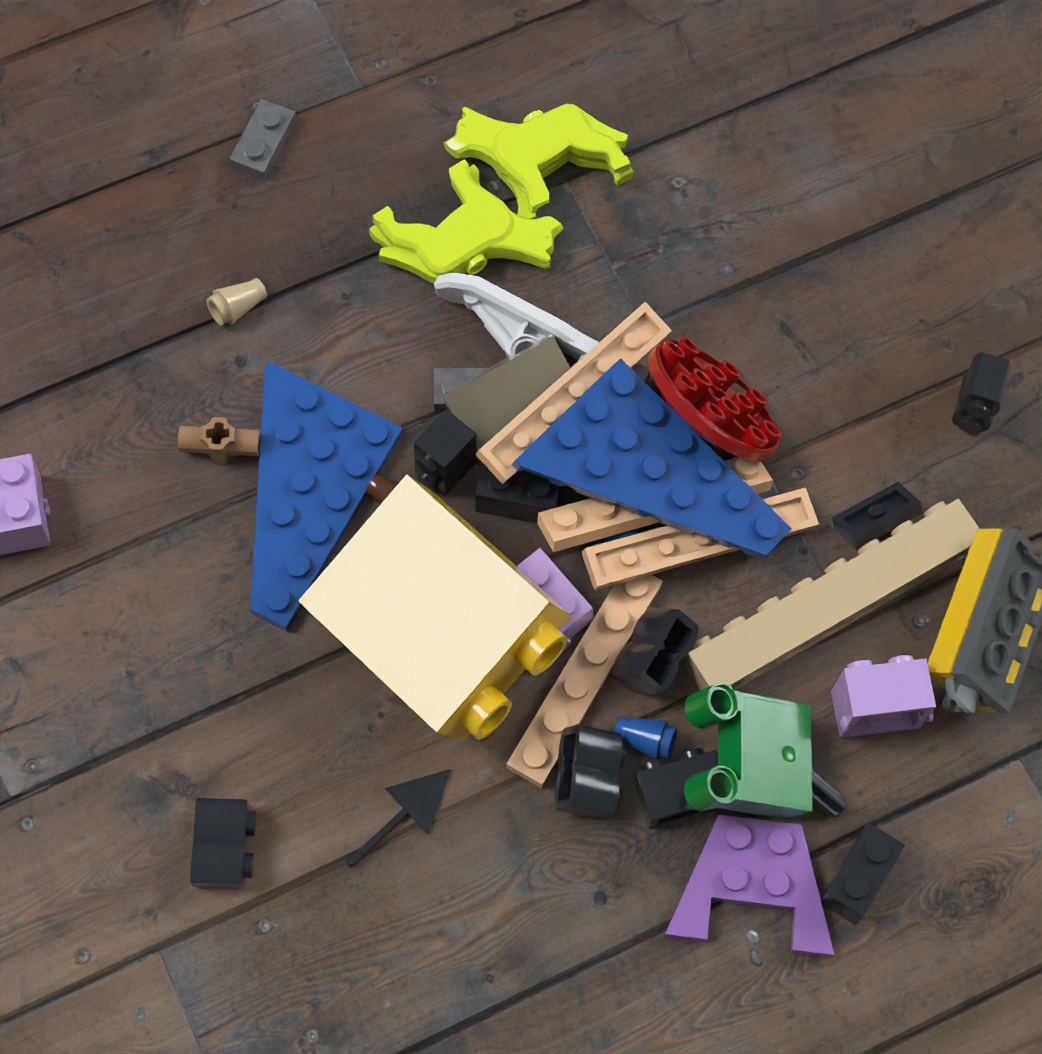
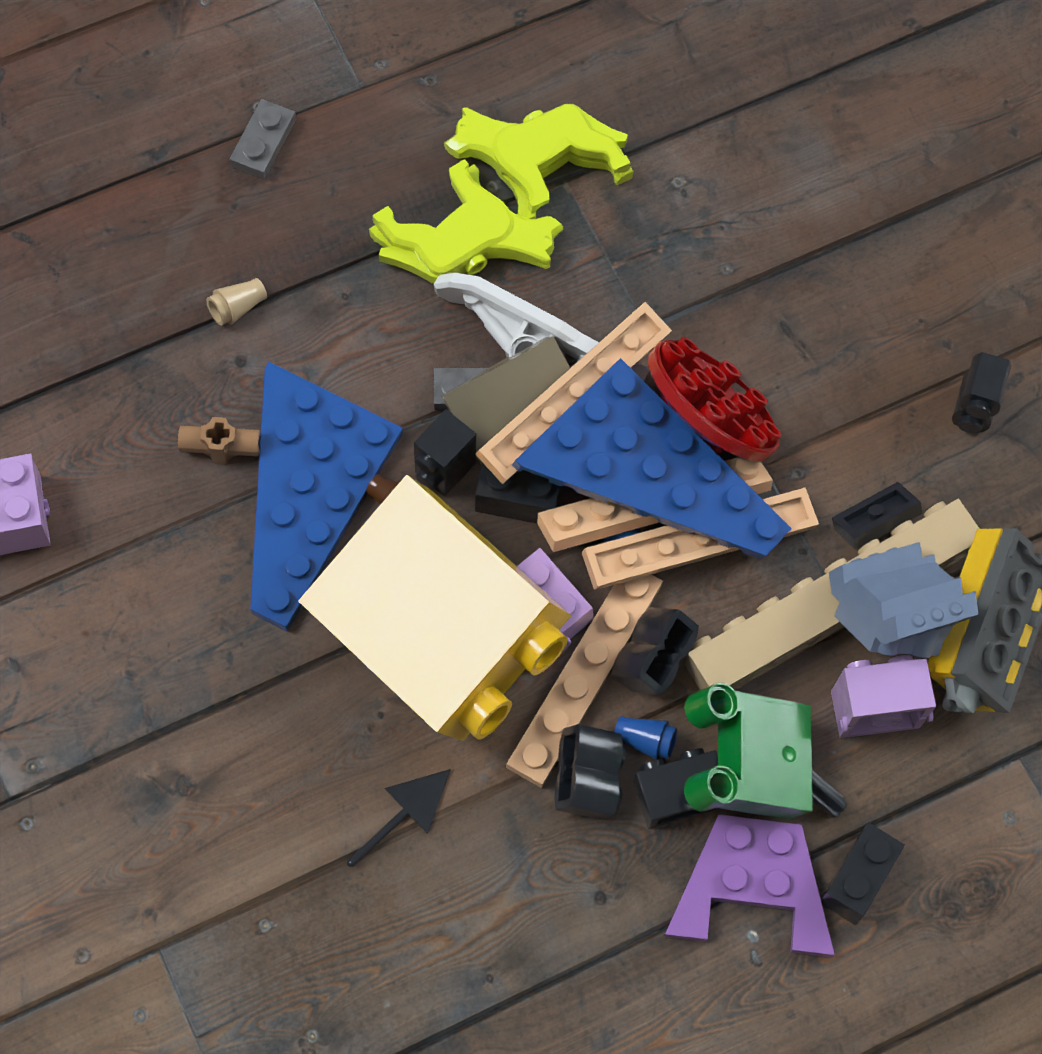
black brick [190,798,257,889] -> none
none -> sand blue slope [829,542,979,658]

